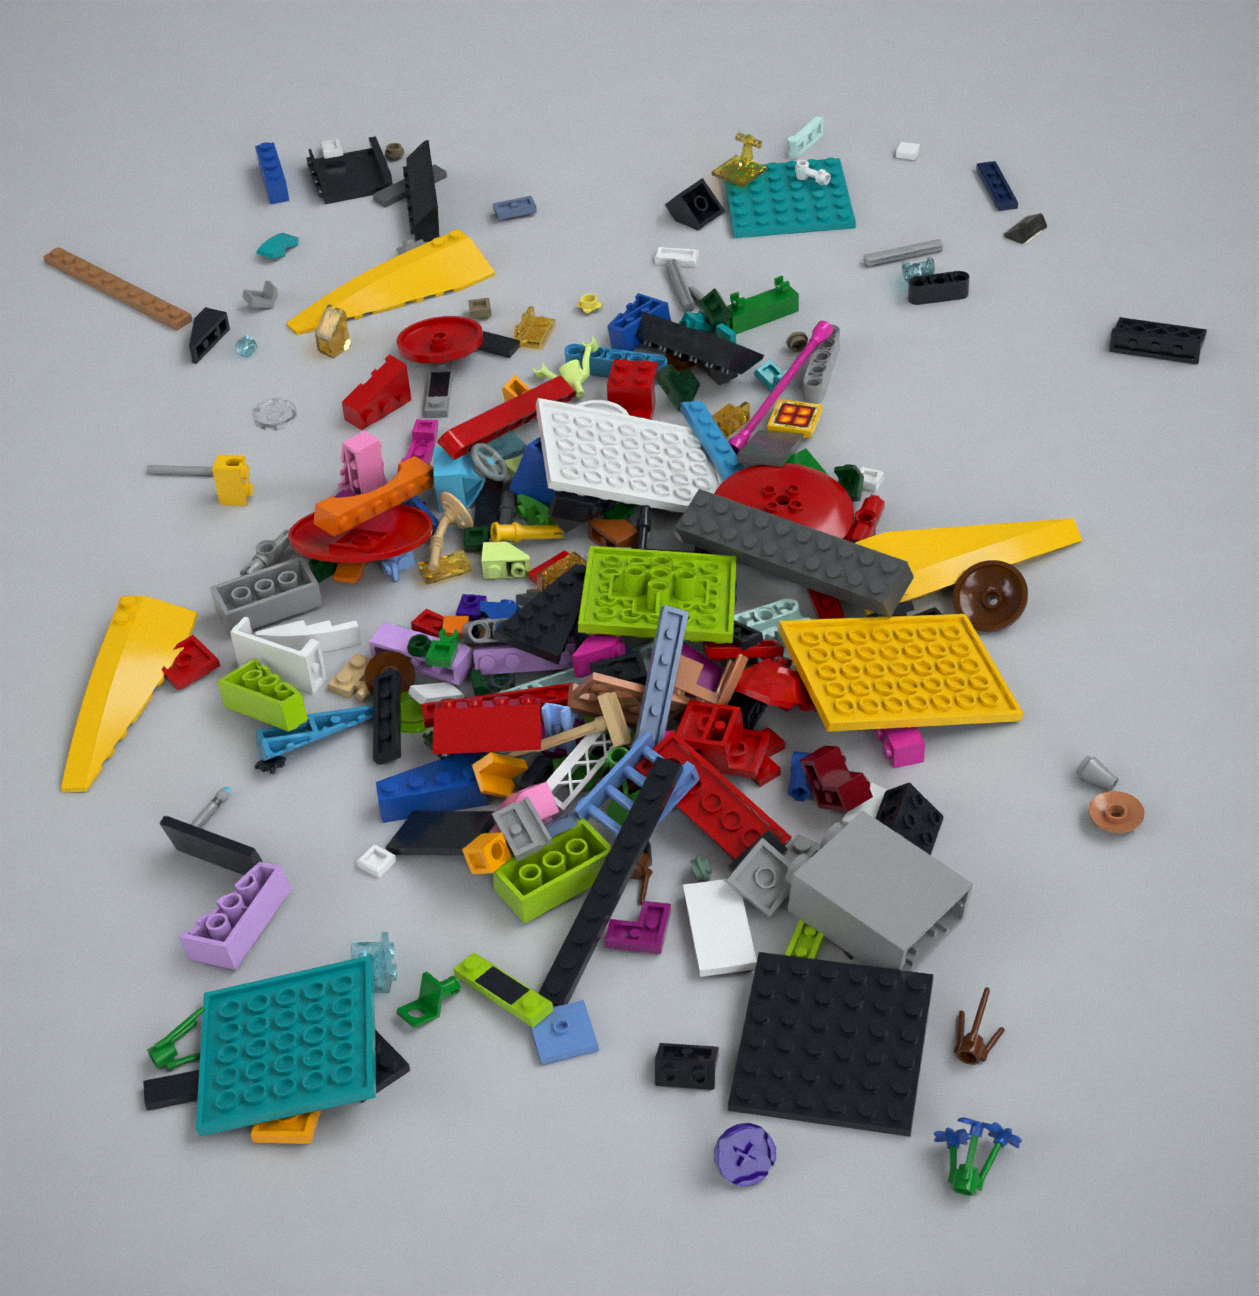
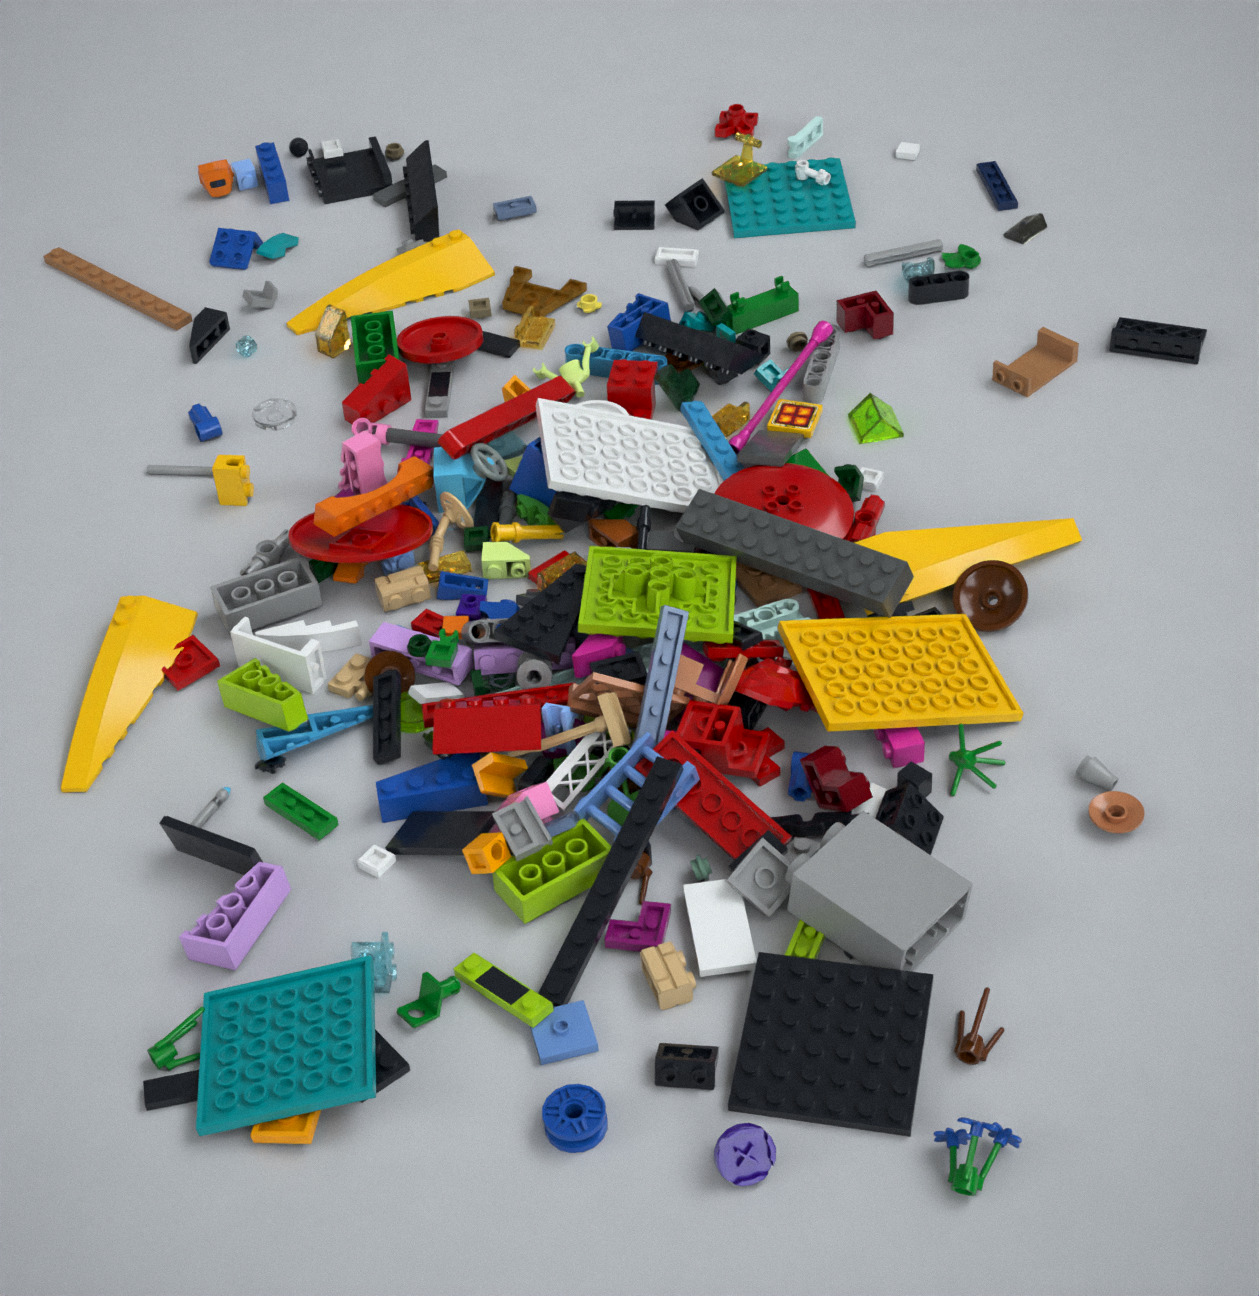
none -> blue piece [188,403,222,442]
none -> orange helmet [198,159,234,197]
none -> blue bracket [209,228,263,270]
none -> light blue brick [231,159,258,191]
none -> green plate [263,782,339,841]
none -> black plate [289,137,308,157]
none -> green brick [350,311,400,385]
none -> dark grey piece [352,418,489,455]
none -> tan brick [374,565,431,612]
none -> blue slope [436,571,489,600]
none -> pearl gold wing [502,266,587,319]
none -> light grey hose [516,651,553,690]
none -> blue wheel [542,1084,608,1153]
none -> black hinge [613,200,656,230]
none -> tan brick [640,941,696,1011]
none -> red plant [715,104,759,139]
none -> black brick [735,328,771,365]
none -> medium nougat tile [736,562,802,608]
none -> black piece [770,811,869,836]
none -> dark red brick [836,290,894,339]
none -> clear neon green slope [848,392,904,444]
none -> black plate [897,761,932,798]
none -> green plate [941,244,981,269]
none -> green plant [949,724,1006,796]
none -> medium nougat panel [992,327,1079,397]

